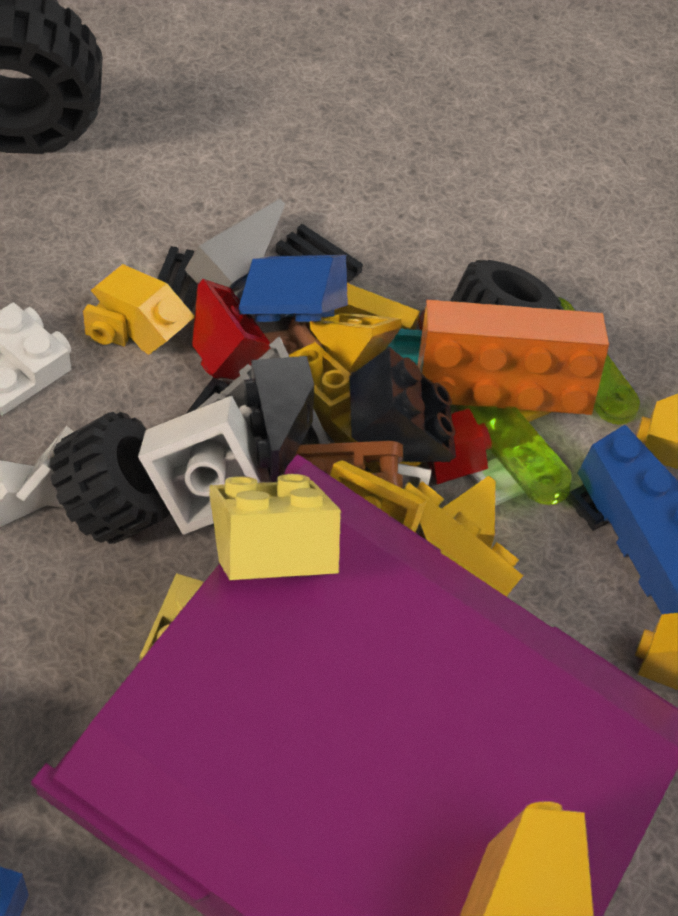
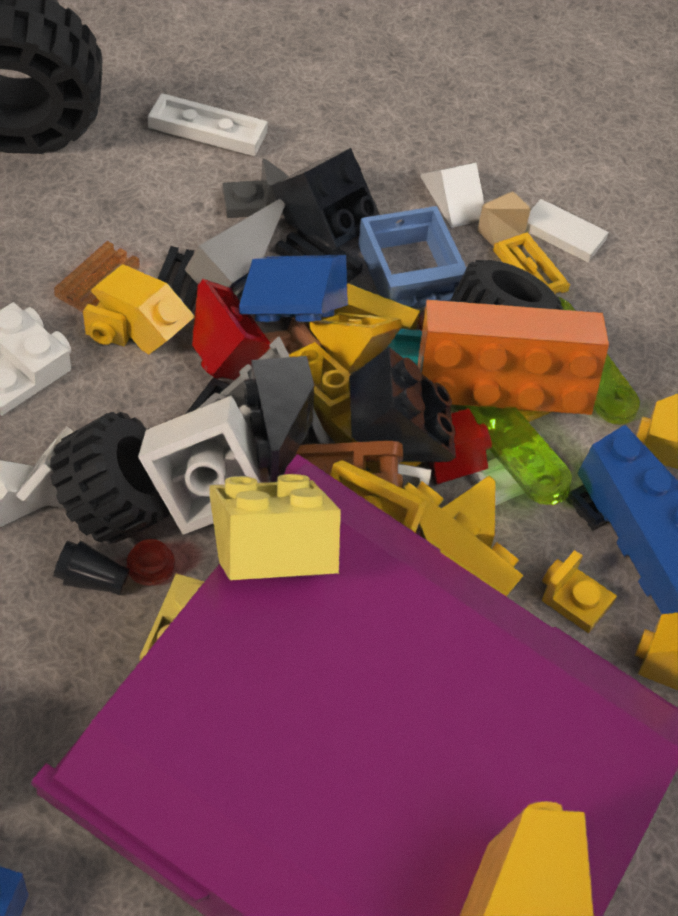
none -> black cone [53,540,130,596]
none -> clear orange tile [54,241,140,312]
none -> clear red plate [127,539,175,586]
none -> white plate [148,93,268,156]
none -> dark grey slope [223,158,288,218]
none -> black slope [271,148,380,250]
none -> medium blue window [358,206,466,309]
none -> white slope [420,163,484,228]
none -> tan slope [477,191,530,246]
none -> yellow tile [493,232,570,295]
none -> white tile [526,199,609,262]
none -> yellow bracket [542,550,617,634]

